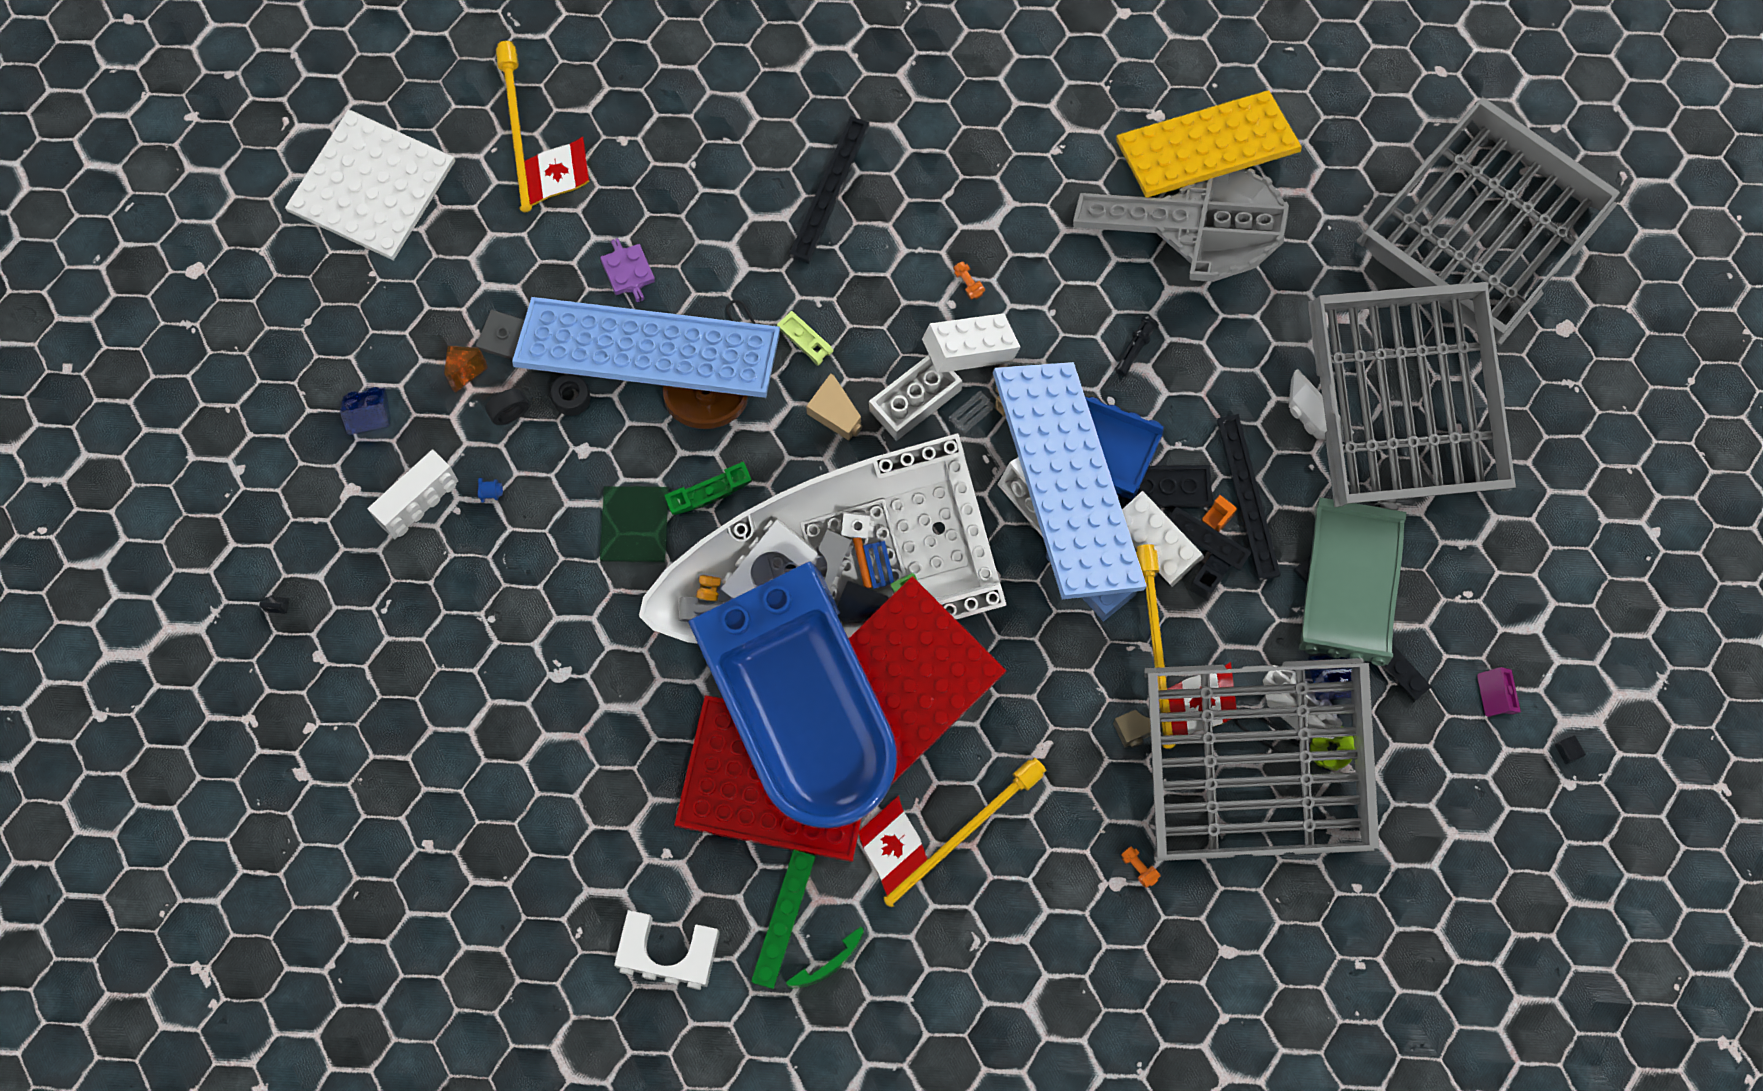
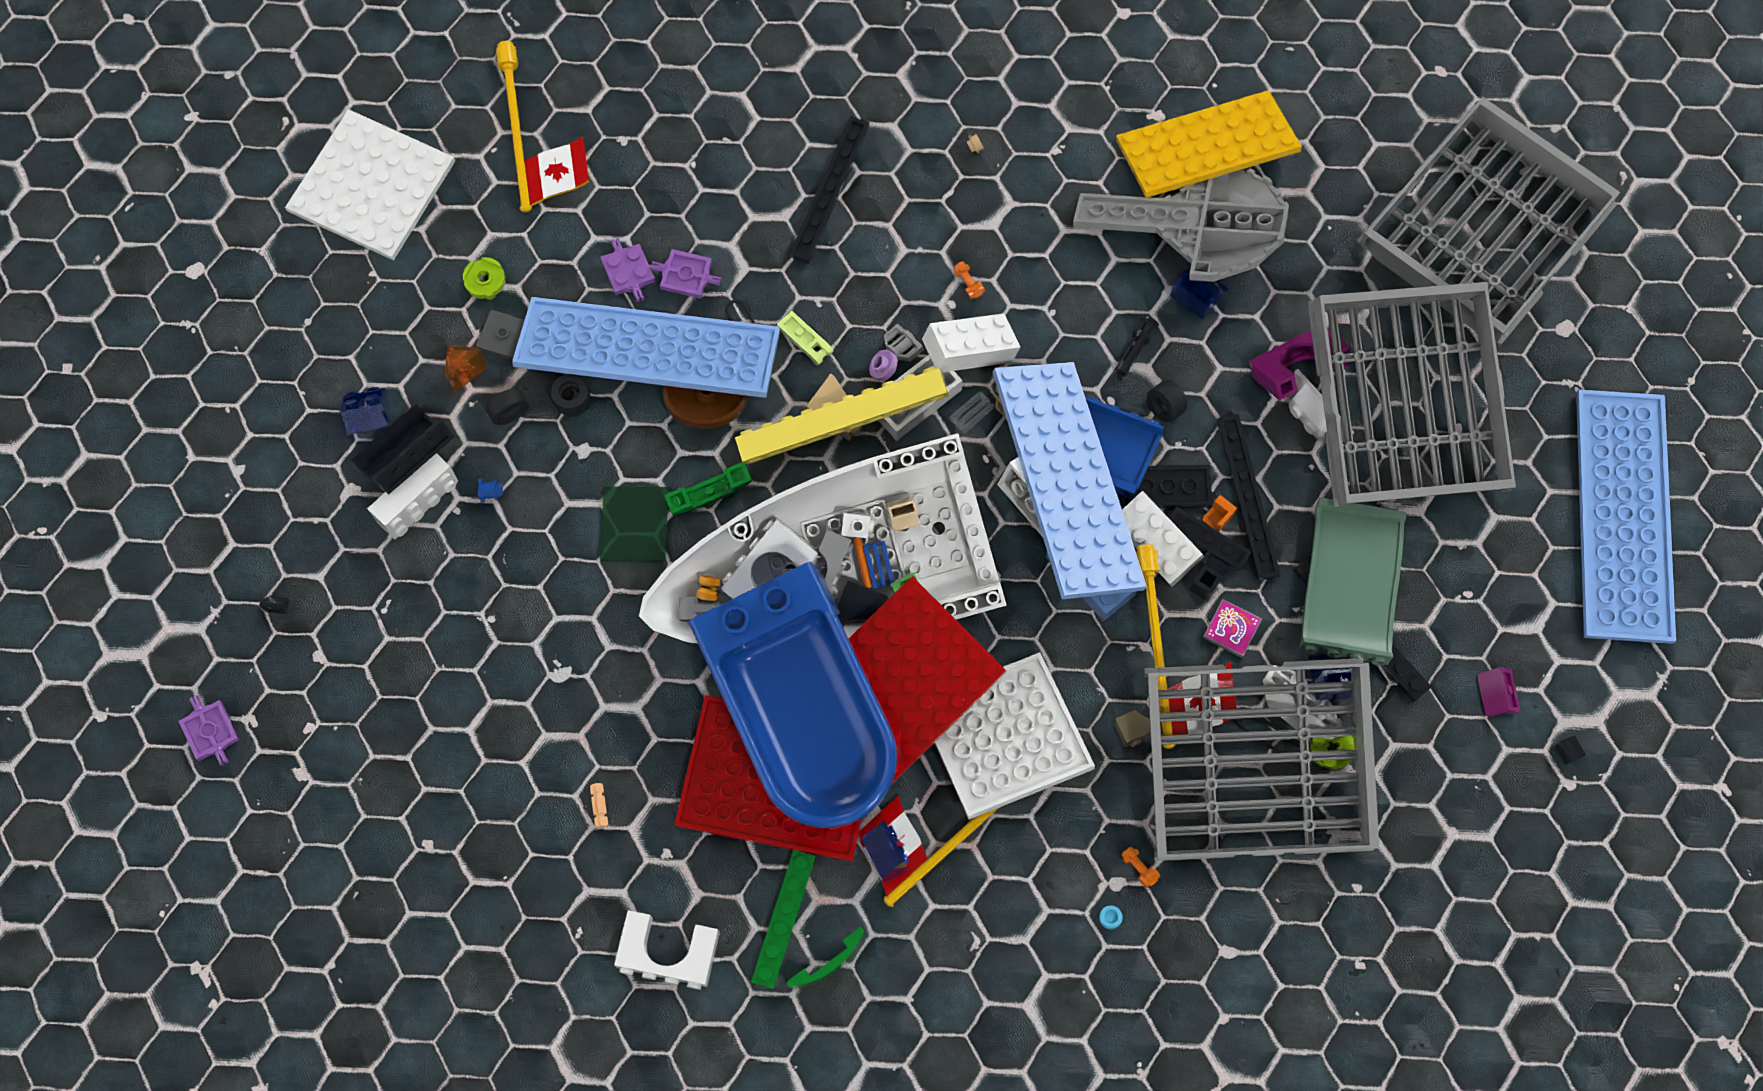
none -> medium lavender plate [179,695,240,765]
none -> black panel [350,403,455,495]
none -> lime plate [463,257,506,300]
none -> light nougat axle [590,783,608,828]
none -> medium lavender plate [651,249,721,299]
none -> light yellow brick [735,367,949,465]
none -> clear blue slope [862,821,909,883]
none -> lavender plate [869,349,897,381]
none -> light grey piece [884,324,924,362]
none -> tan piece [886,496,920,532]
none -> white plate [935,653,1095,820]
none -> tan plate [967,134,984,153]
none -> medium azure tile [1099,905,1123,930]
none -> black tyre [1147,380,1188,422]
none -> clear blue slope [1170,267,1229,320]
none -> tile [1203,599,1262,658]
none -> magenta arch [1249,329,1353,401]
none -> light blue plate [1576,390,1676,644]

